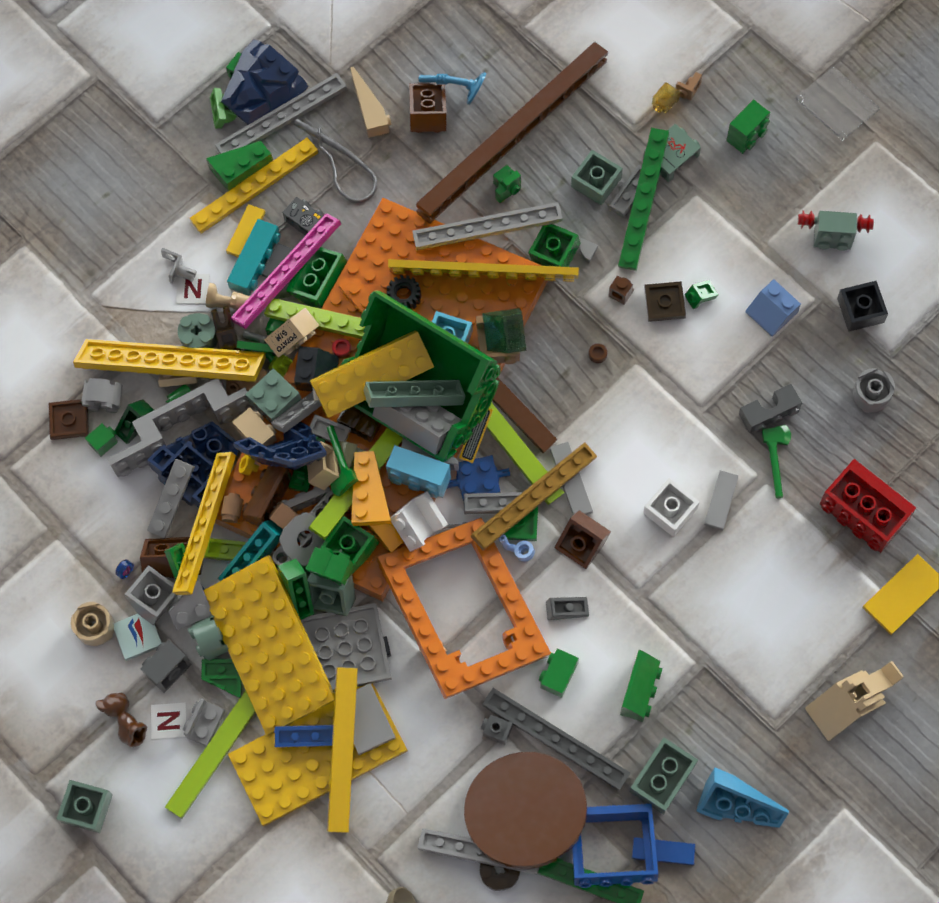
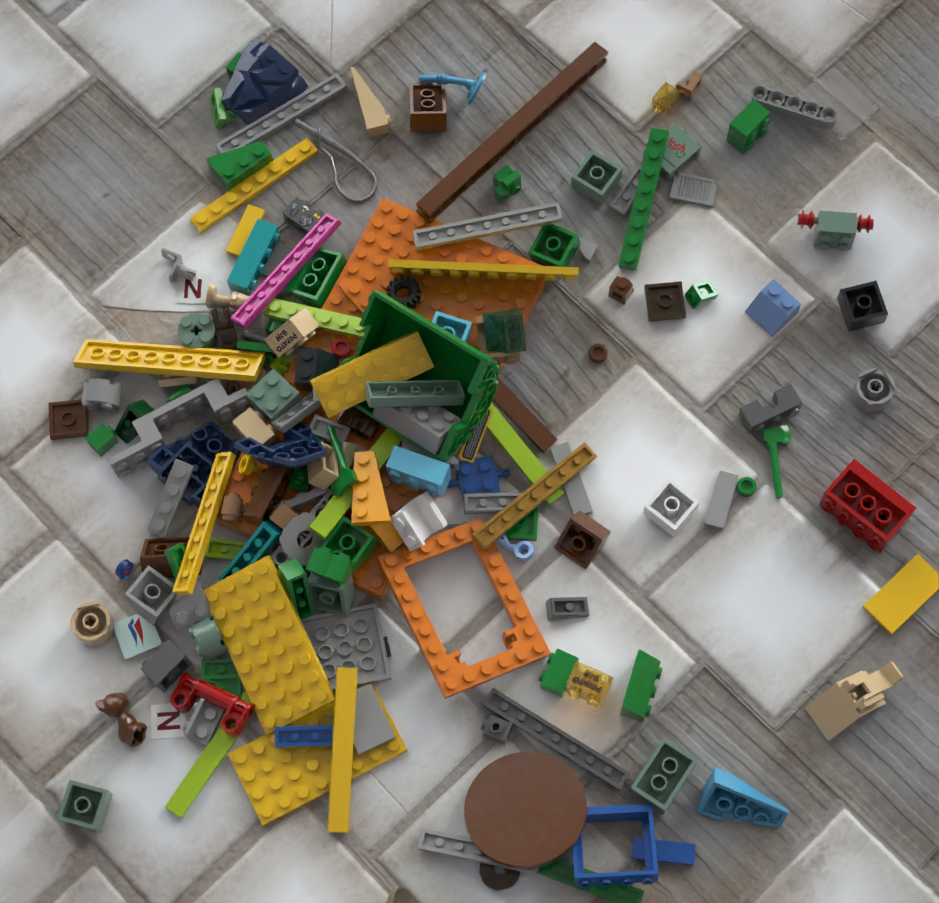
none -> red piece [170,672,255,738]
none -> clear yellow brick [566,661,613,708]
none -> light grey window [669,173,717,207]
none -> green tile [736,477,756,497]
none -> light grey beam [751,85,837,130]

